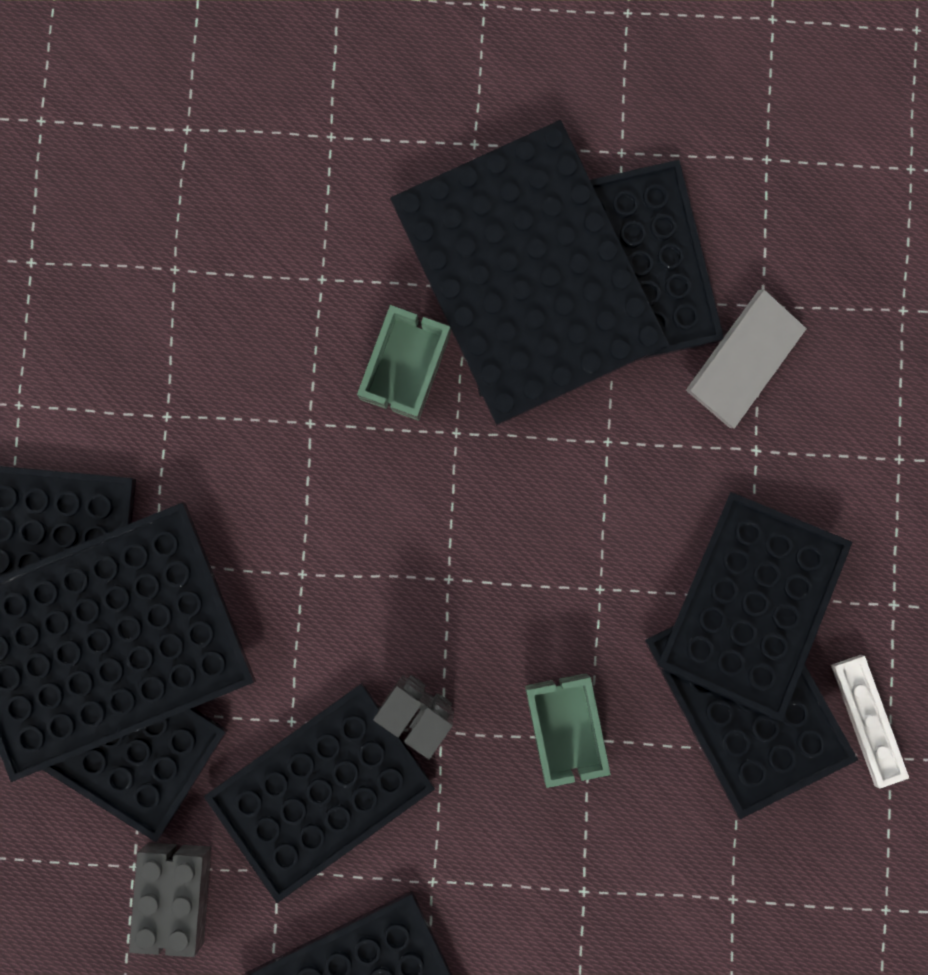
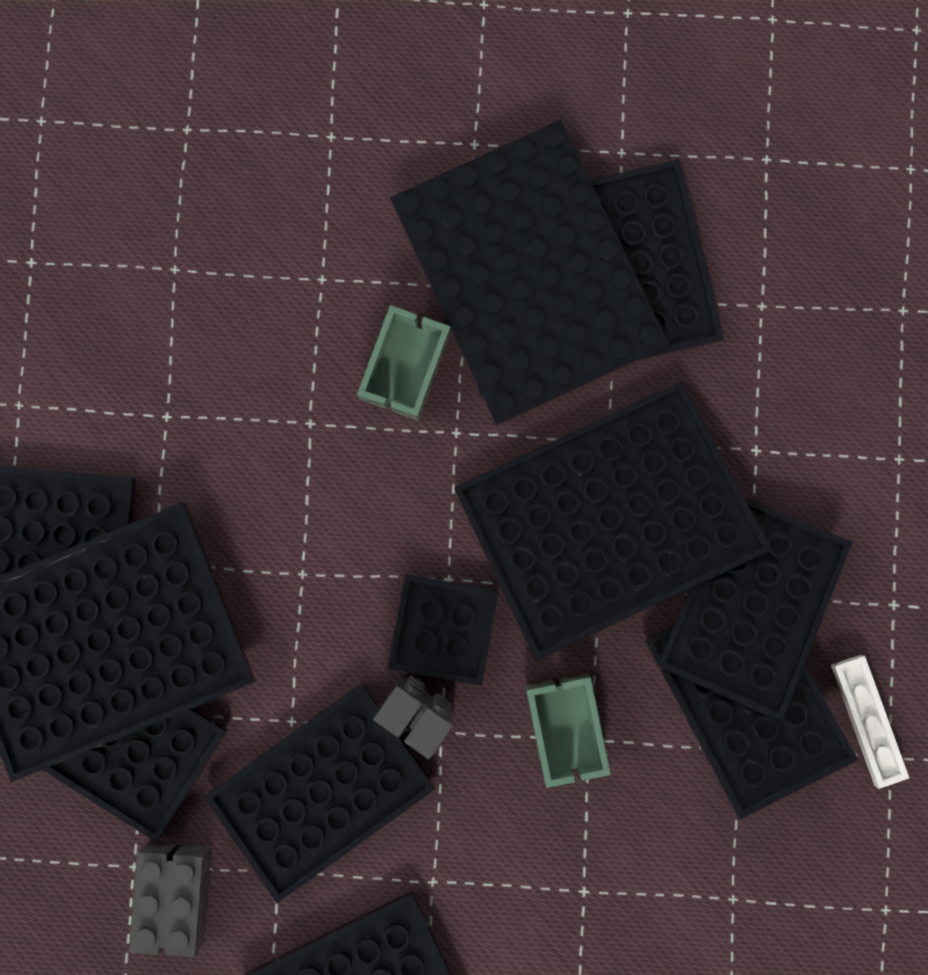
light grey tile [686,289,807,429] -> none
none -> black plate [388,574,499,686]
none -> black plate [454,381,771,662]

